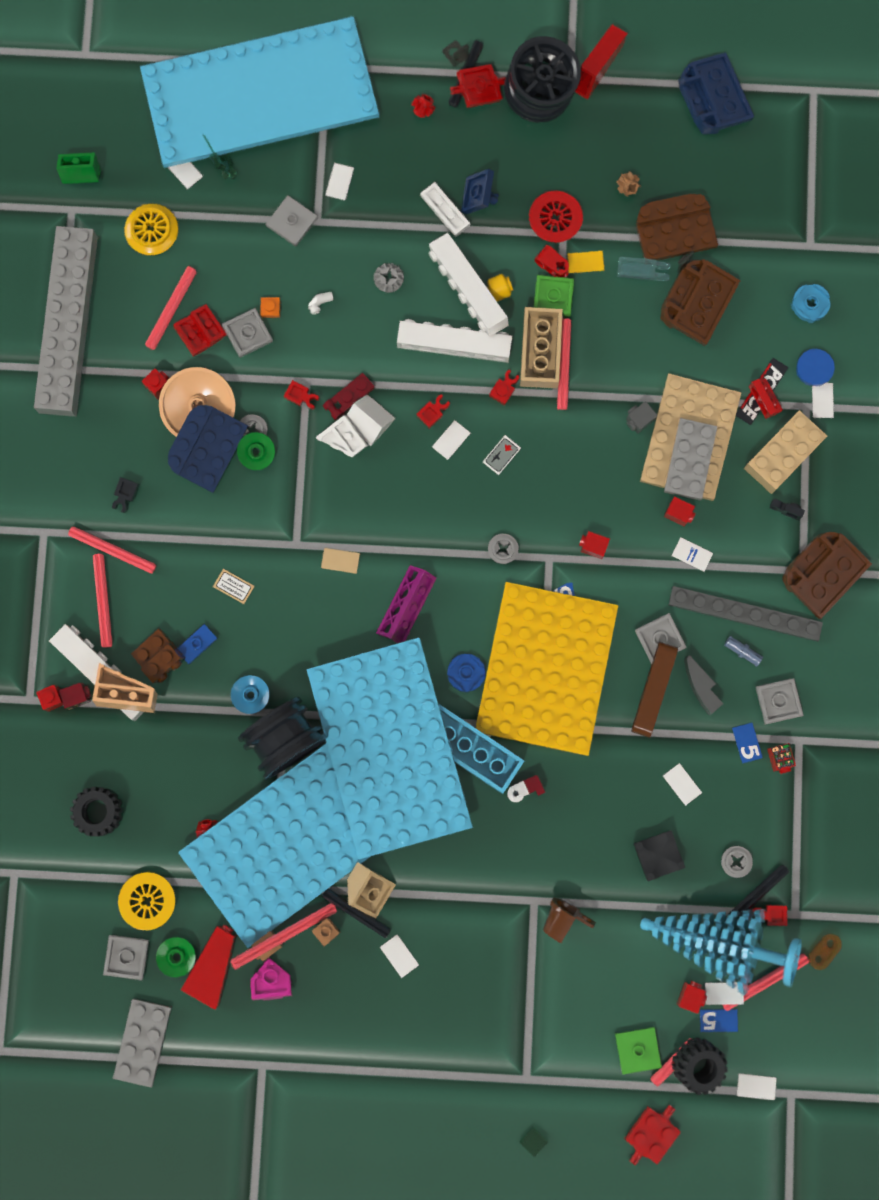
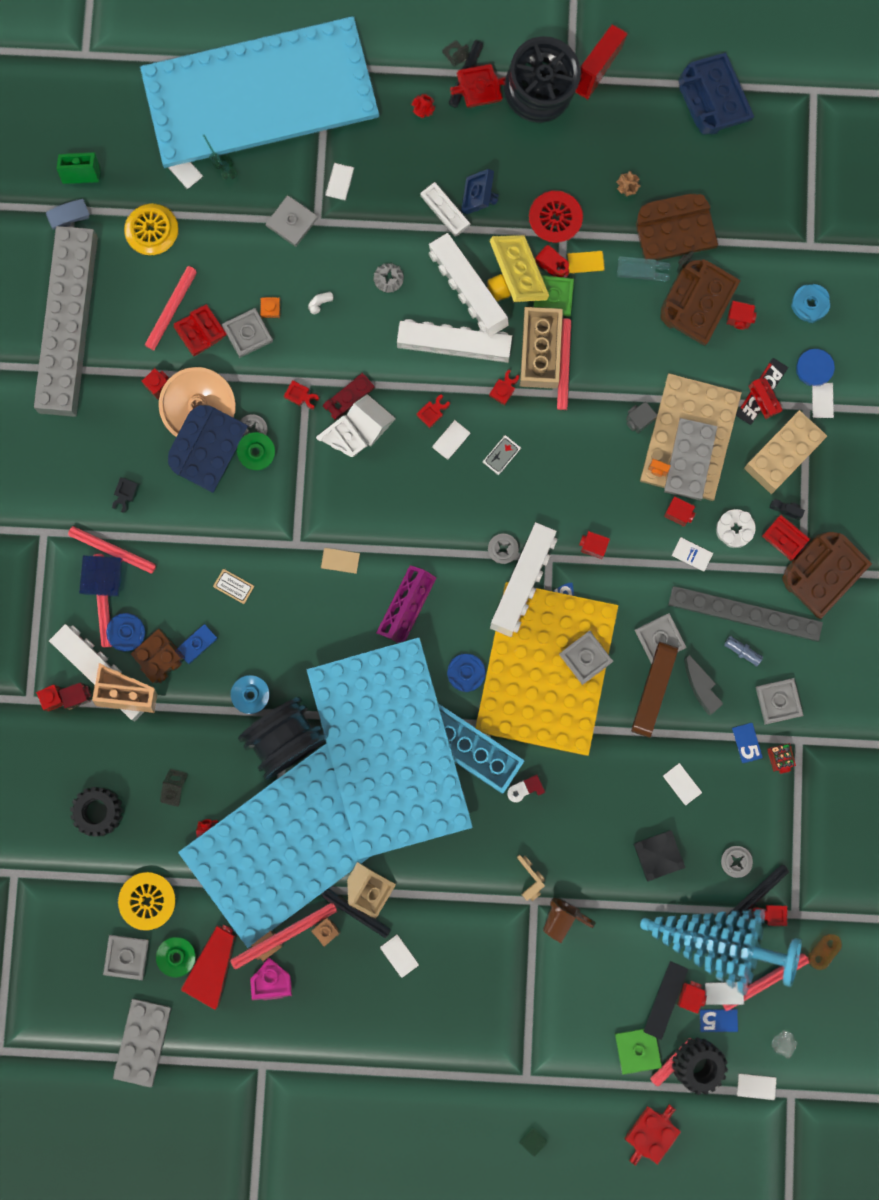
none -> sand blue slope [46,199,90,230]
none -> clear blue plate [79,555,123,597]
none -> blue tile [106,613,145,652]
none -> clear smoke bracket [160,769,188,807]
none -> light yellow plate [490,235,549,302]
none -> white brick [490,522,558,637]
none -> tan bracket [516,855,545,901]
none -> light grey plate [559,631,613,685]
none -> black sticker [643,961,688,1040]
none -> orange plate [648,459,671,477]
none -> white plate [716,509,755,548]
none -> red brick [726,301,757,330]
none -> red plate [762,515,810,561]
none -> clear plate [771,1030,798,1059]

